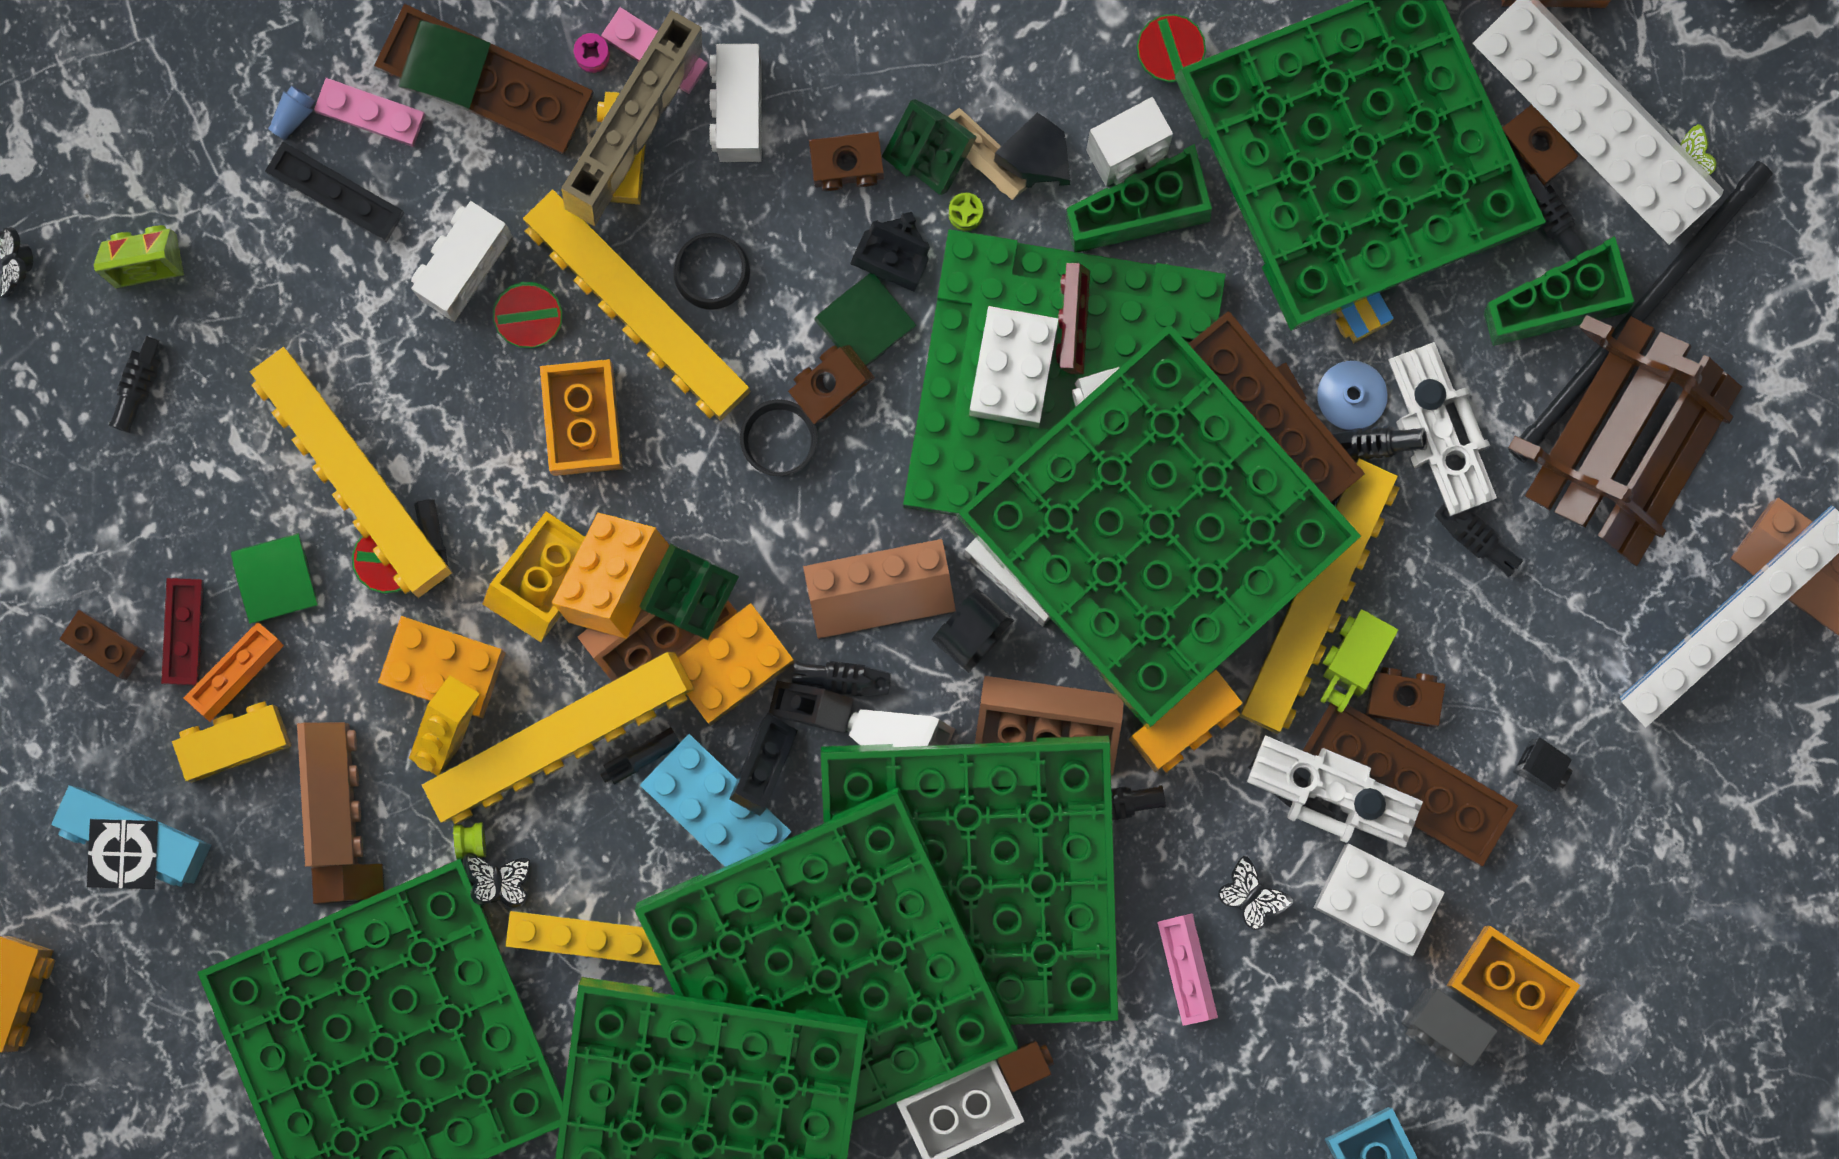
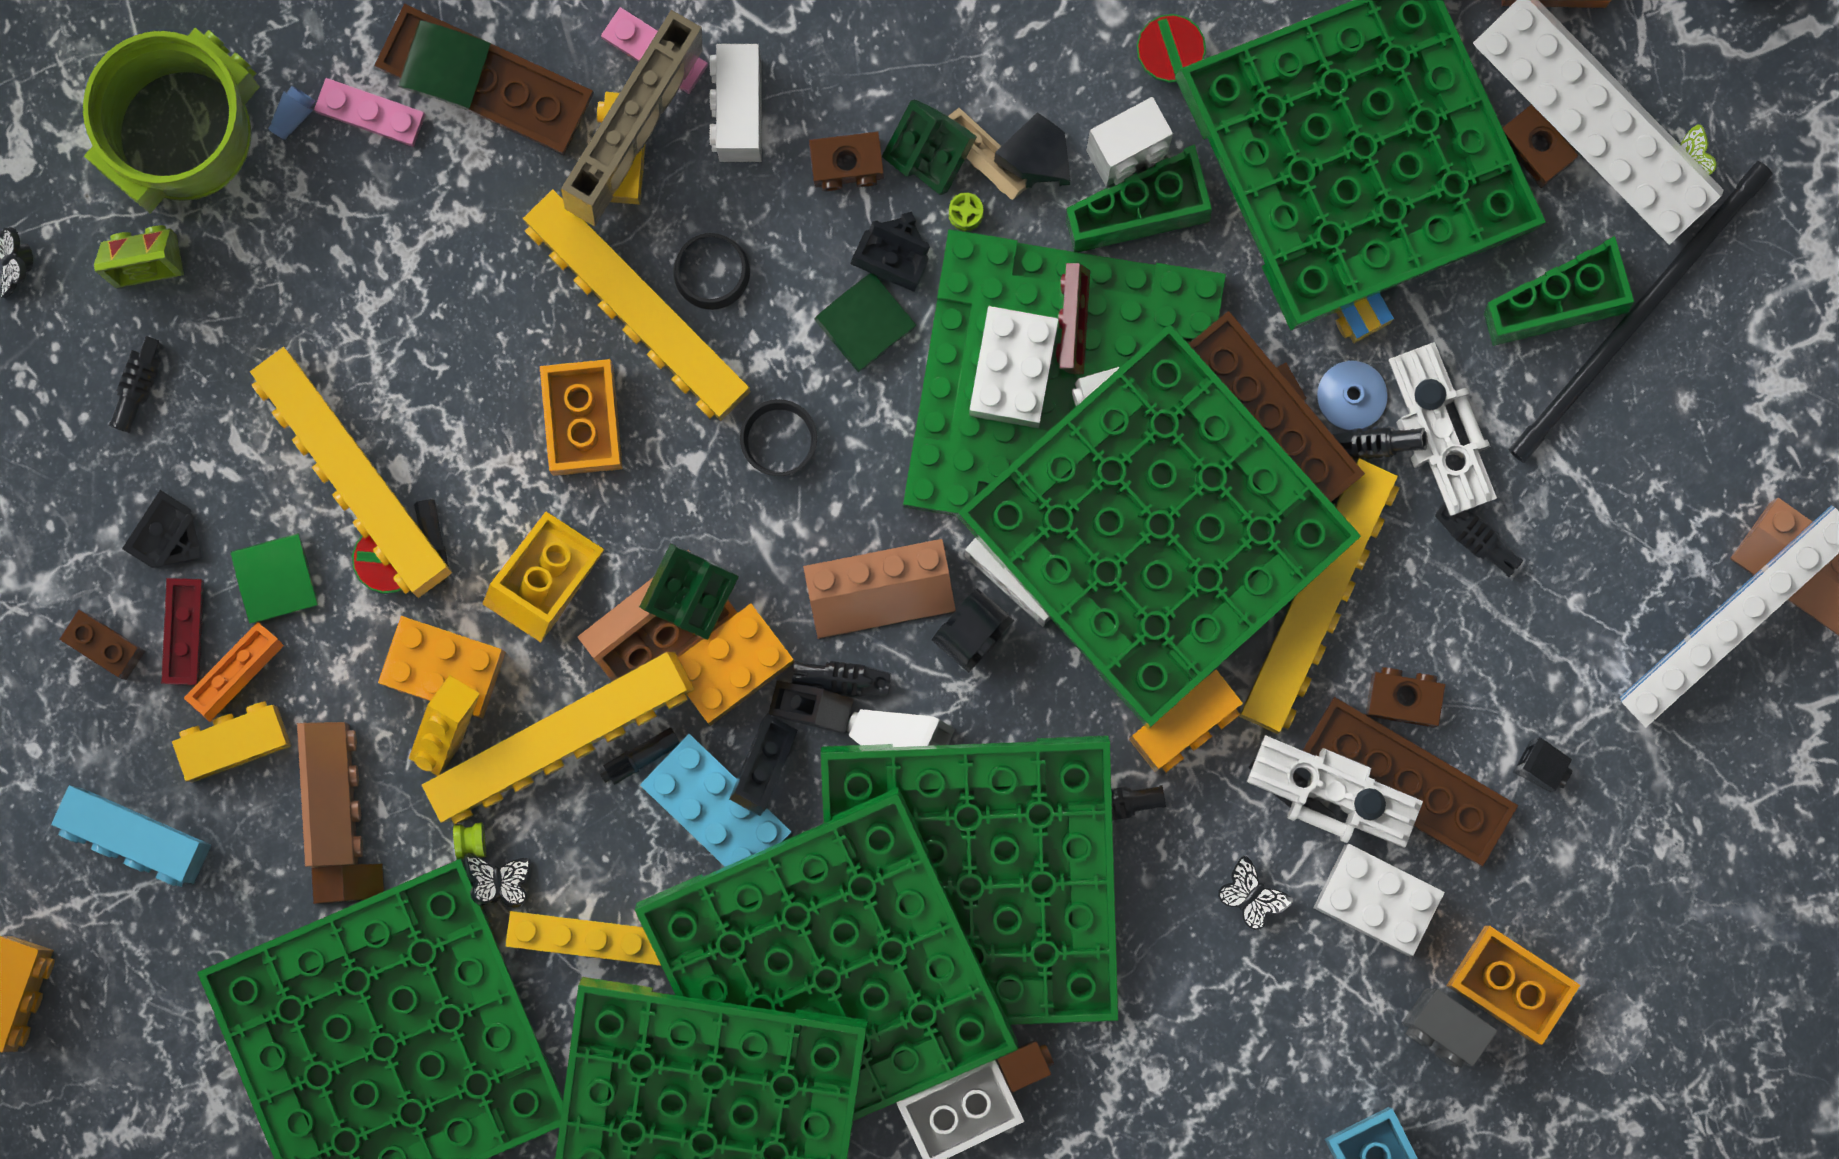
sticker [87,819,158,889] -> none
black plate [265,142,404,243] -> none
white brick [411,201,513,322] -> none
red piece [493,282,562,348] -> none
light orange brick [552,513,669,639] -> none
dark pink wheel [573,33,610,73] -> none
reddish brown brick [788,345,875,424] -> none
nougat slope [975,676,1124,776] -> none
bright pink plate [1157,914,1218,1026] -> none
lime brick [1320,609,1398,713] -> none
reddish brown piece [1508,315,1742,566] -> none
black hinge [1526,173,1590,260] -> none
none -> lime cylinder [83,28,260,214]
none -> black slope [122,490,202,568]

